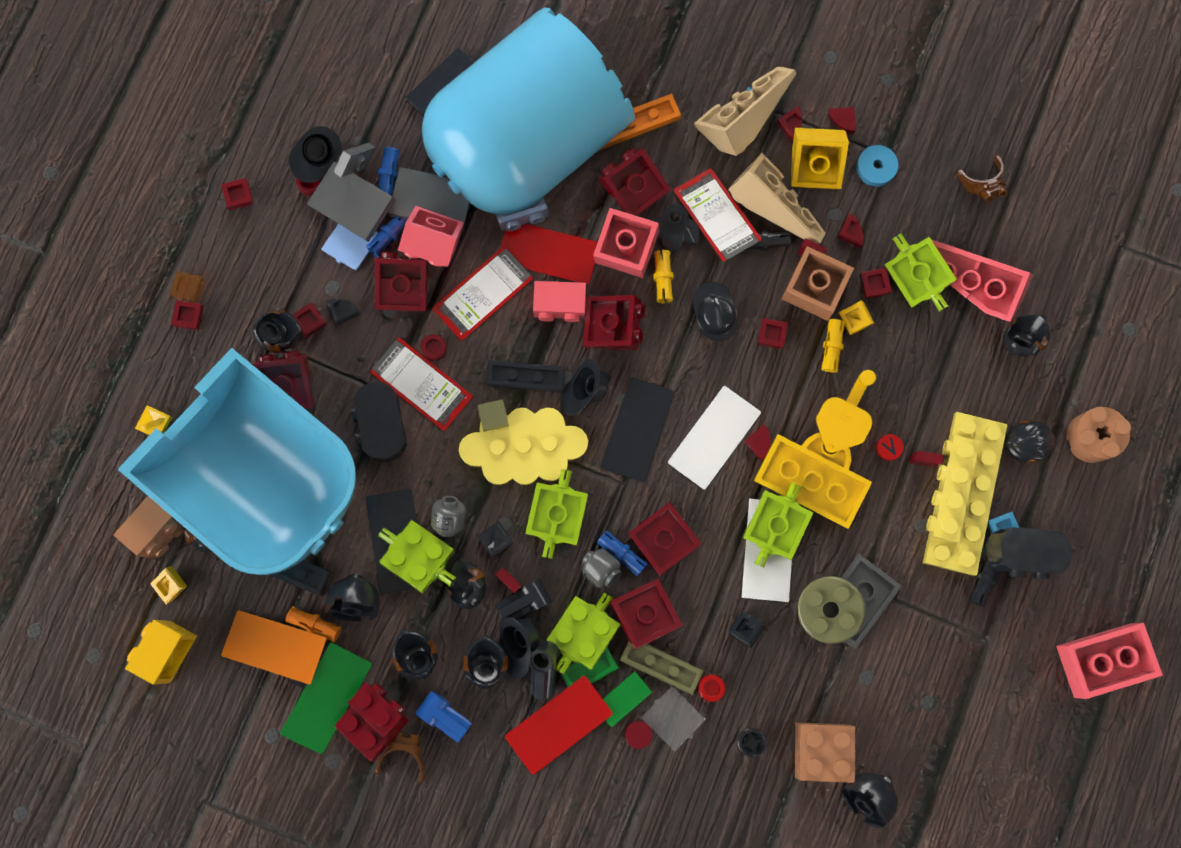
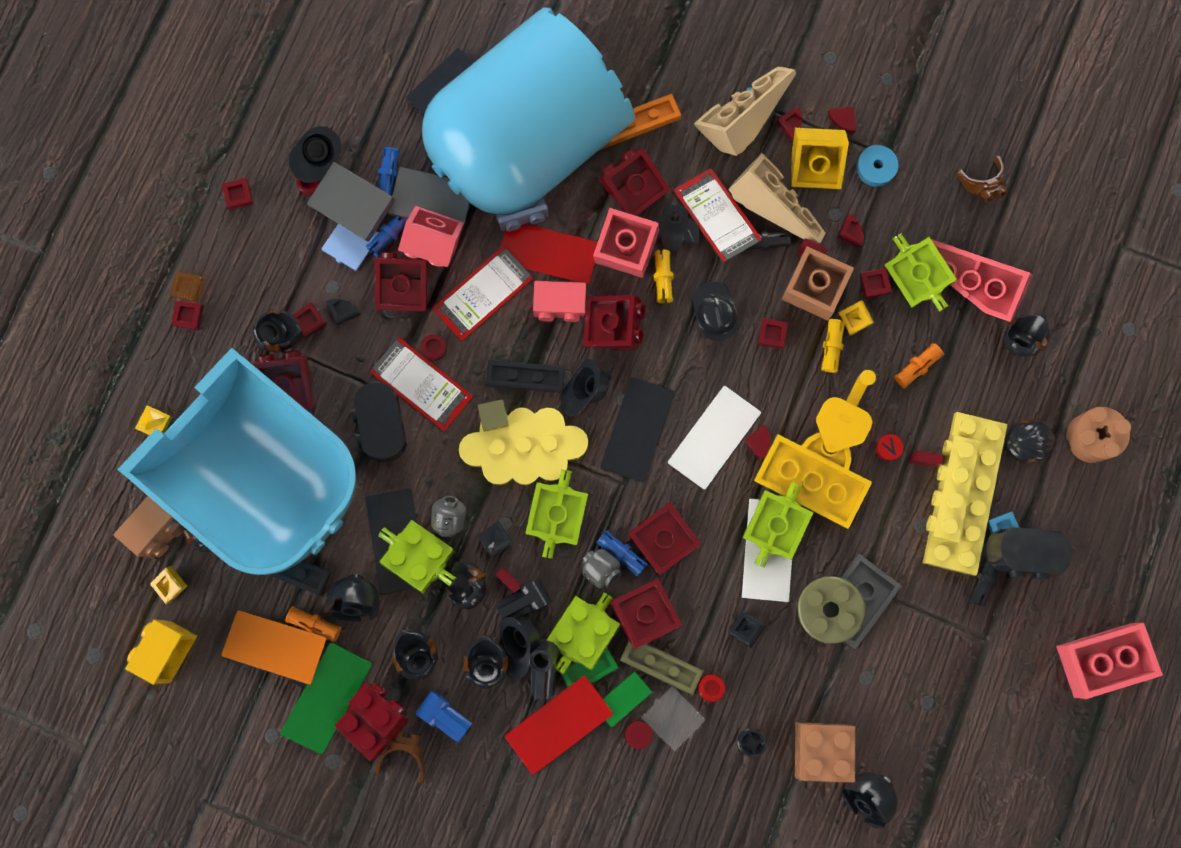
dark grey plate [334,143,376,178] -> none
none -> orange pin [894,343,944,389]

